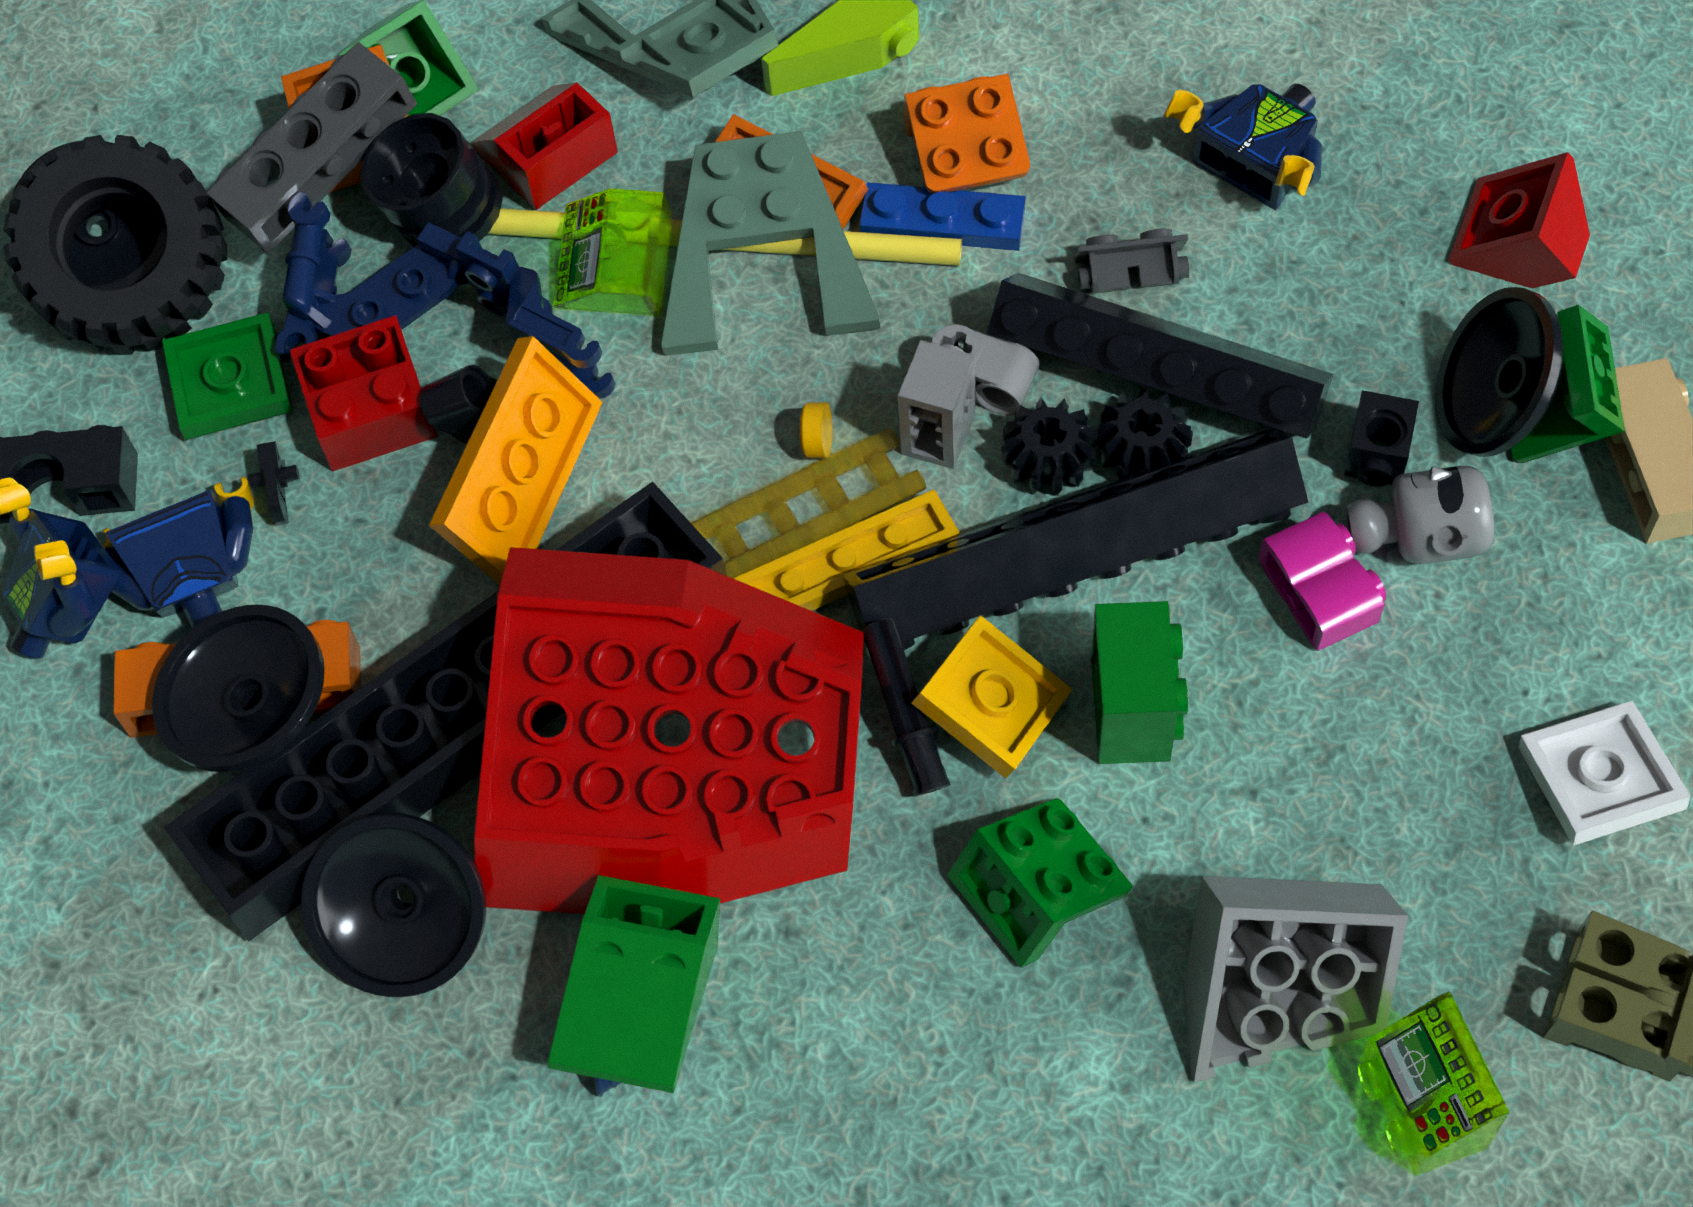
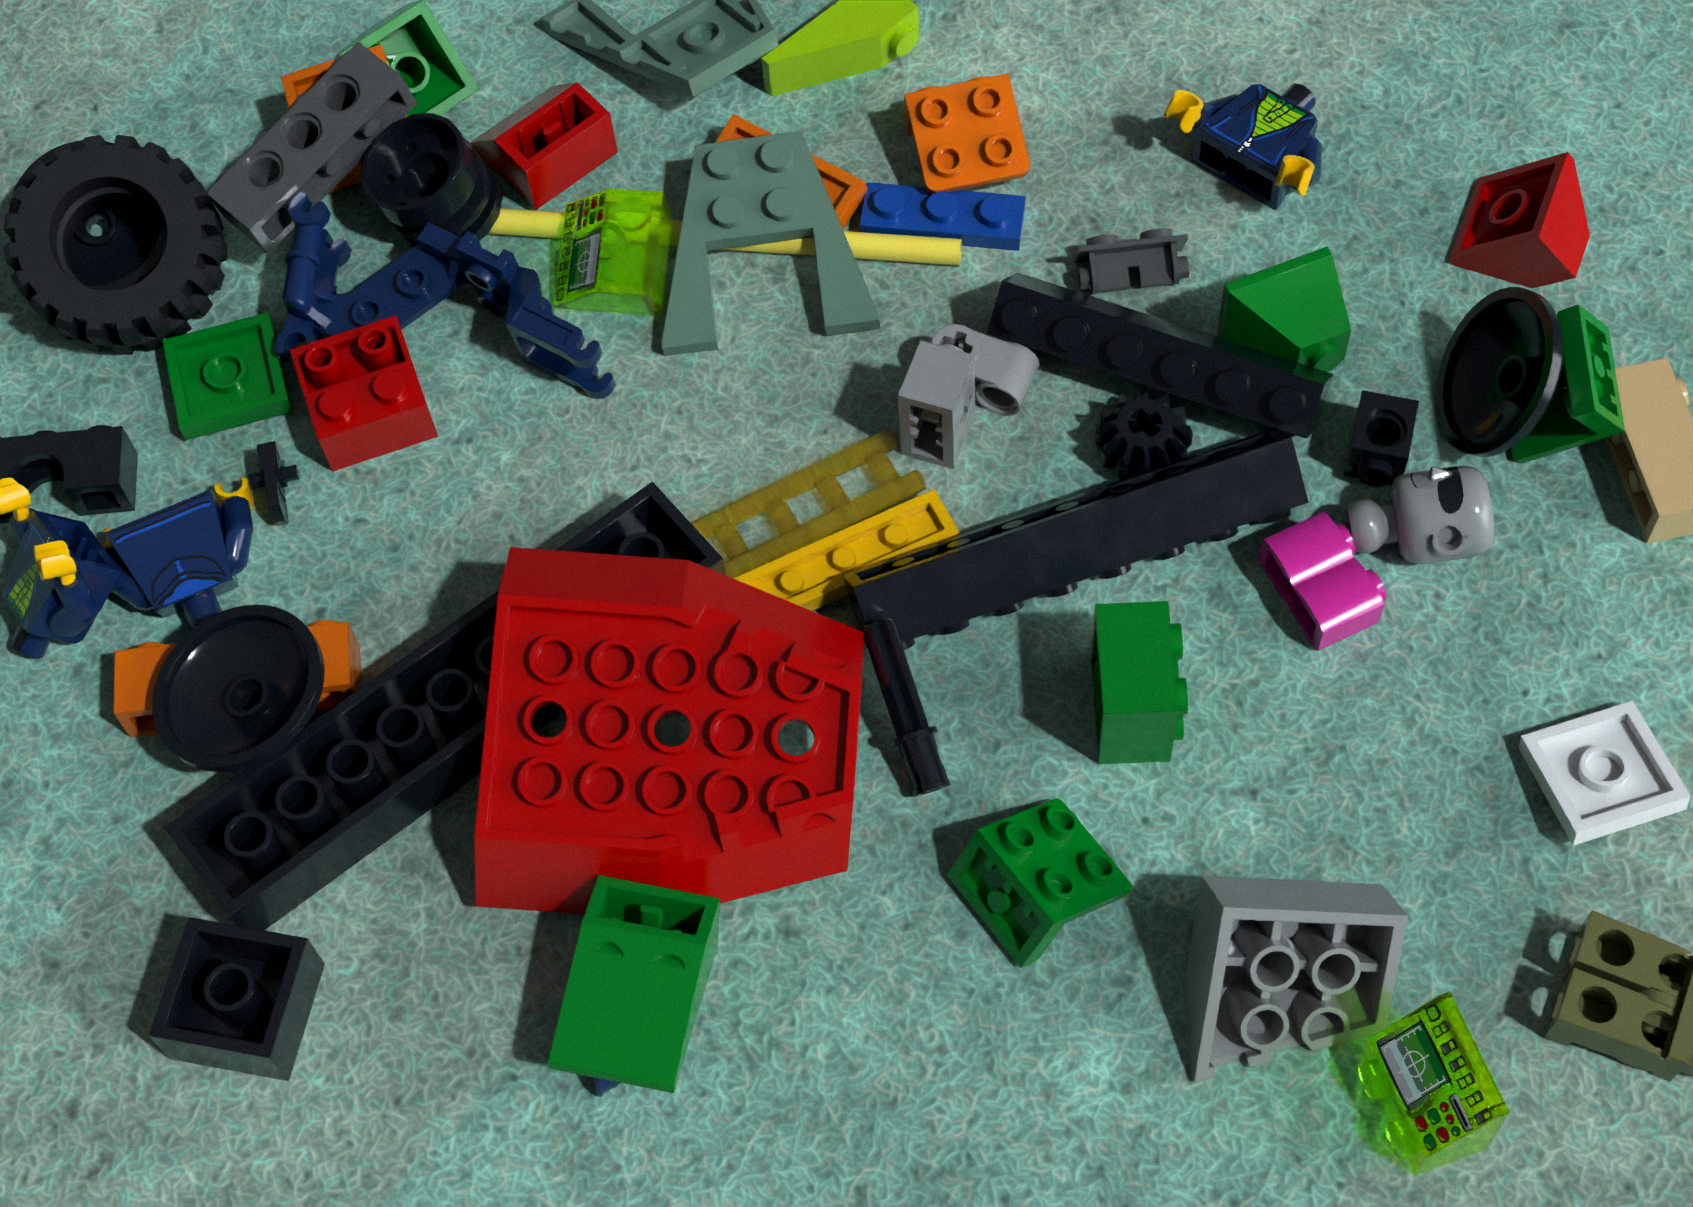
black dish [301,813,486,997] -> none
black piece [420,365,497,444] -> none
light orange plate [429,336,603,585] -> none
yellow tile [800,402,833,458] -> none
yellow plate [912,615,1073,779] -> none
black gear [1001,397,1097,496] -> none
none -> black brick [149,917,325,1081]
none -> green slope [1217,246,1351,372]

